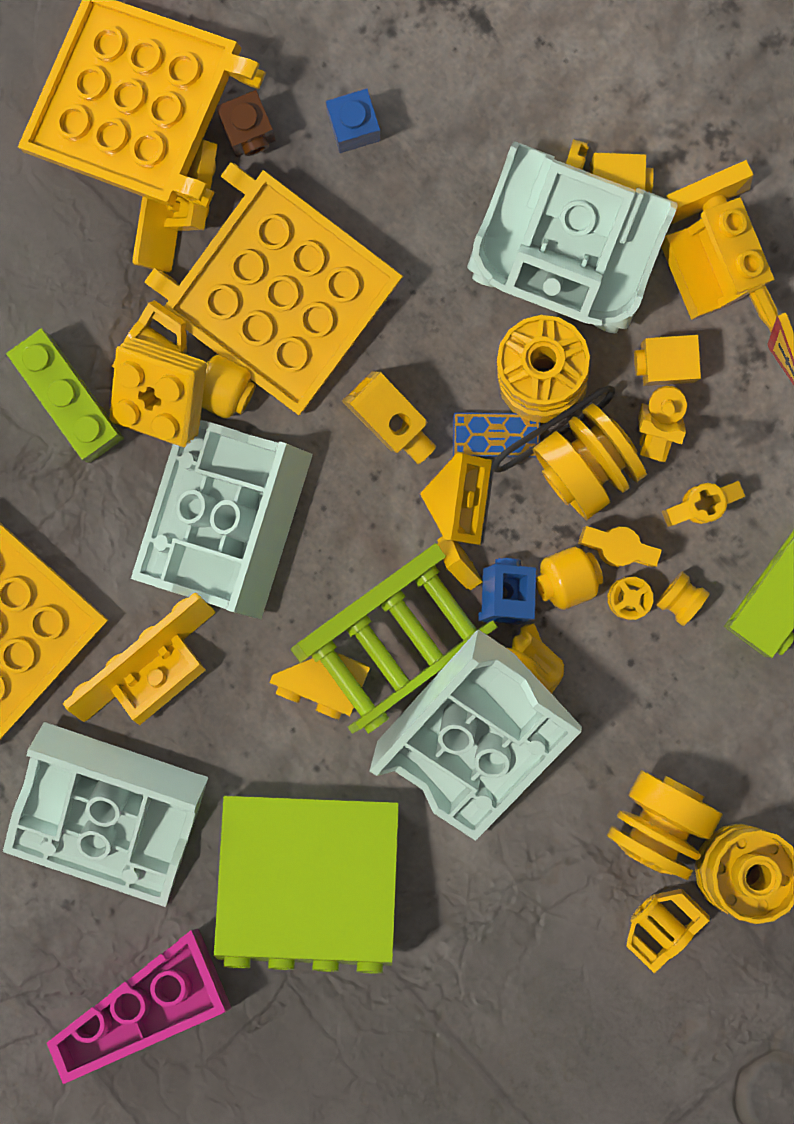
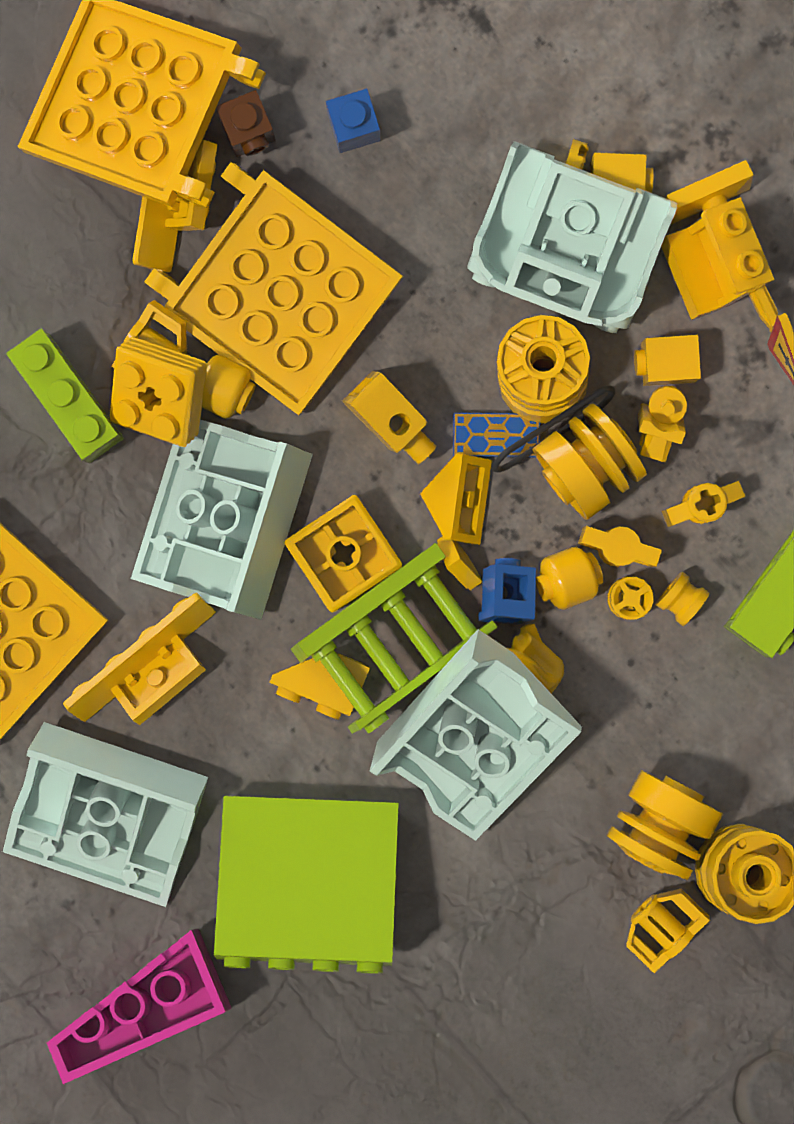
none -> yellow brick [285,495,402,612]

